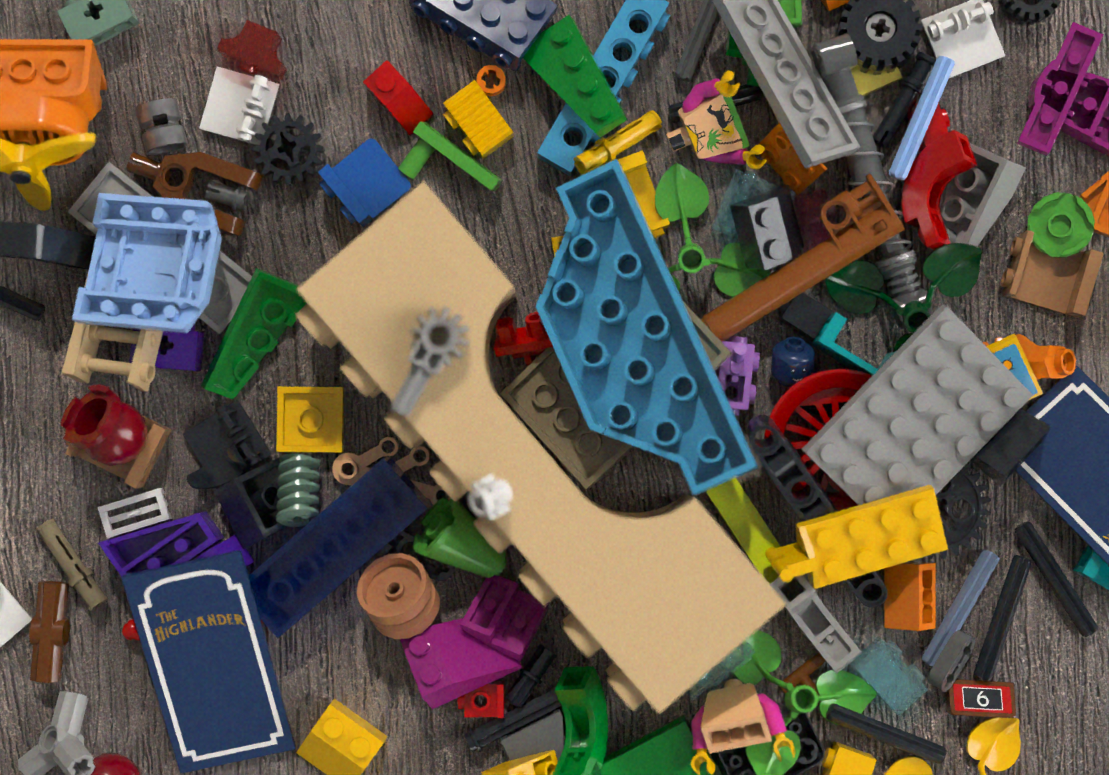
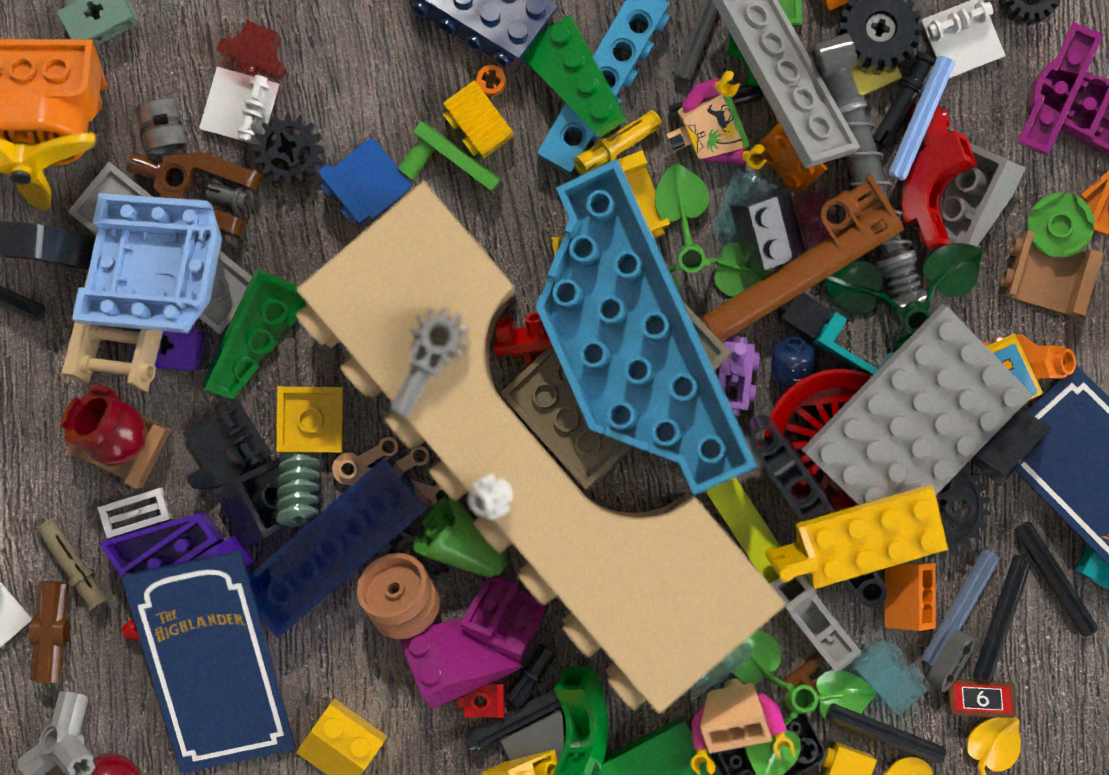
red slope [363,60,434,136] -> none

